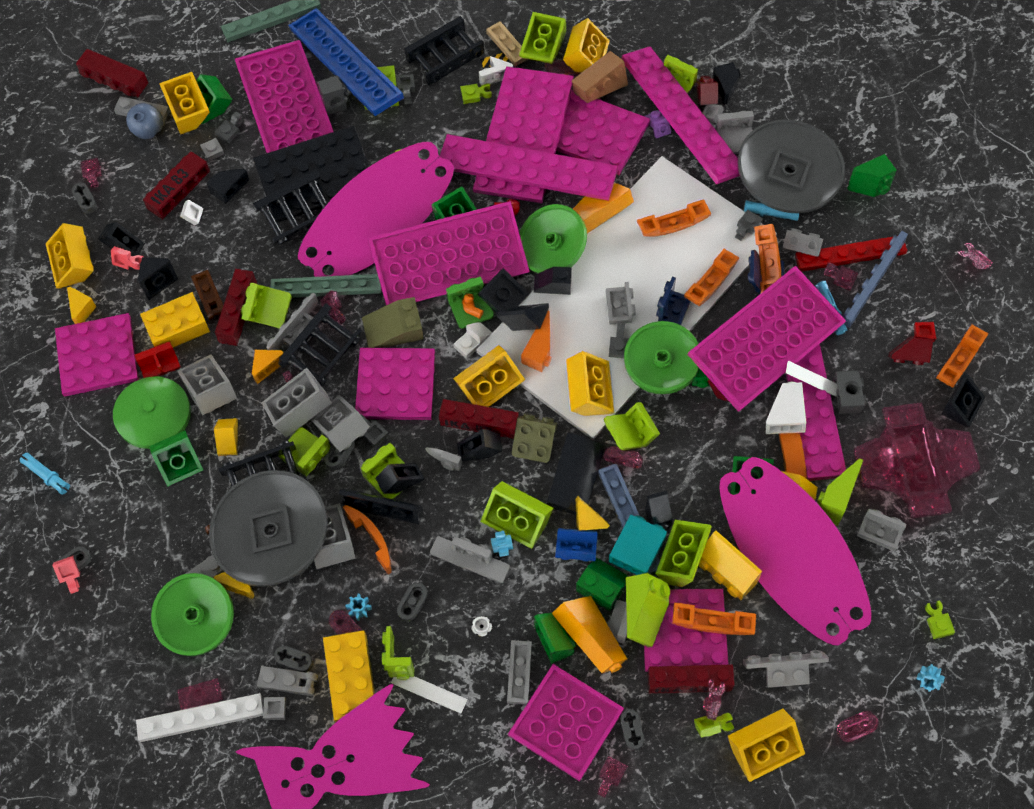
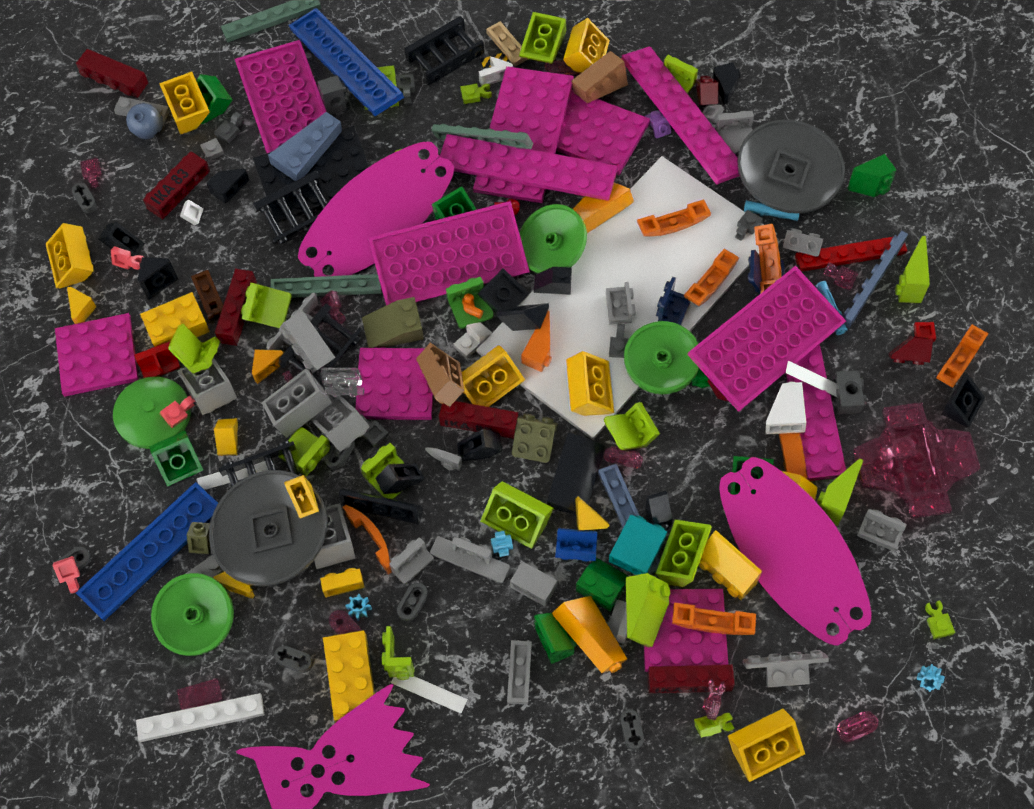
medium azure pin [20,453,70,494] -> none
light grey plate [257,666,318,696] -> none
light grey plate [263,697,286,720] -> none
white plate [472,616,492,636] -> none
dark pink plate [508,664,624,782] -> none
clear pink plate [597,756,627,798] -> none
clear pink plate [958,243,993,269] -> none
none -> blue plate [76,482,218,621]
none -> coral plate [160,396,195,428]
none -> lime bracket [168,324,220,374]
none -> olive bracket [186,522,211,554]
none -> white sticker [197,461,268,490]
none -> sand blue wedge [268,112,342,181]
none -> light grey brick [280,310,335,373]
none -> yellow slope [284,475,319,518]
none -> clear plate [320,368,364,397]
none -> yellow piece [320,568,365,597]
none -> light grey bracket [389,537,434,585]
none -> medium nougat wedge [416,343,464,407]
none -> sand green plate [431,124,533,149]
none -> light grey brick [510,561,557,607]
none -> lime slope [895,236,930,303]

